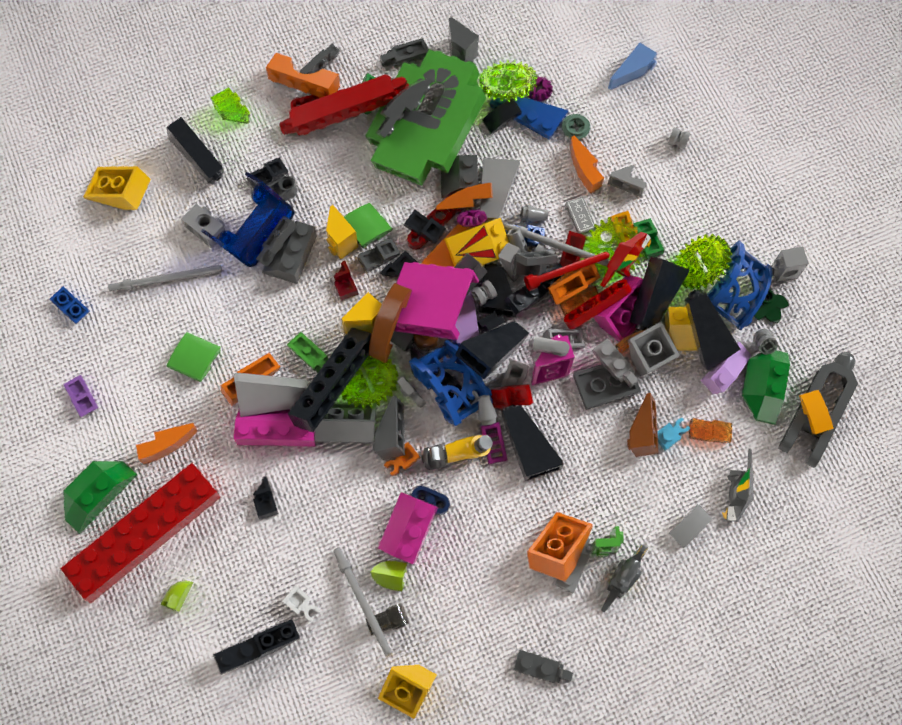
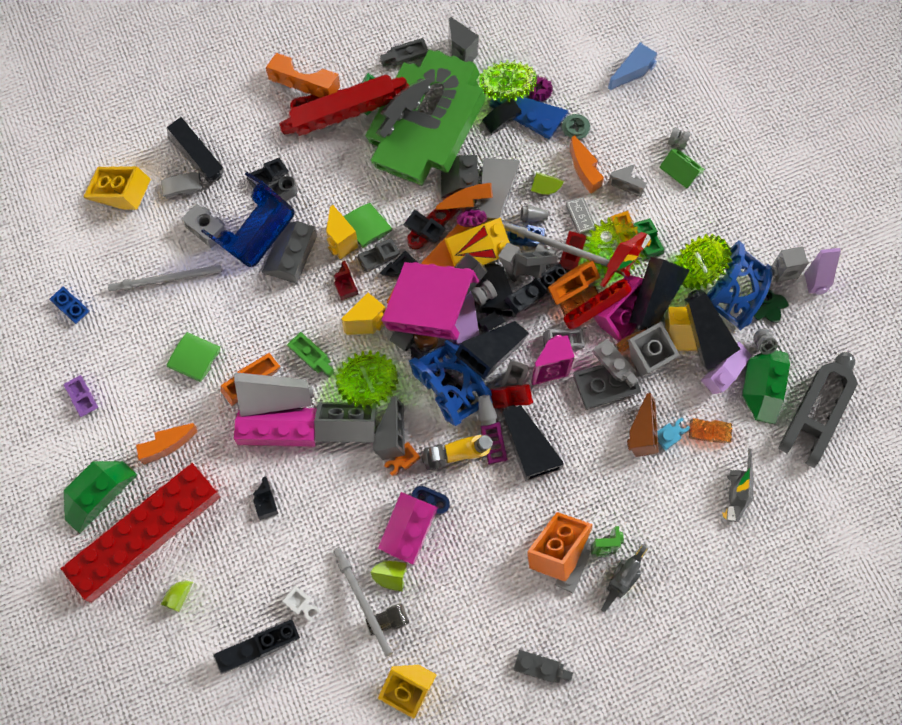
clear neon green slope [210,87,250,124] -> none
dark grey hinge [256,216,297,266] -> none
black brick [288,328,371,432] -> none
dark grey hinge [300,43,340,74] -> none
dark orange slope [369,283,412,363] -> none
light grey plate [397,377,427,408] -> none
light grey bar [507,228,530,253] -> none
red piece [524,252,610,291] -> none
light grey bar [532,336,570,356] -> none
light grey slope [669,504,712,548] -> none
light orange slope [799,390,834,434] -> none
none -> light grey slope [161,172,202,199]
none -> lime brick [531,172,564,195]
none -> bright green panel [660,148,705,188]
none -> lavender slope [804,248,841,295]

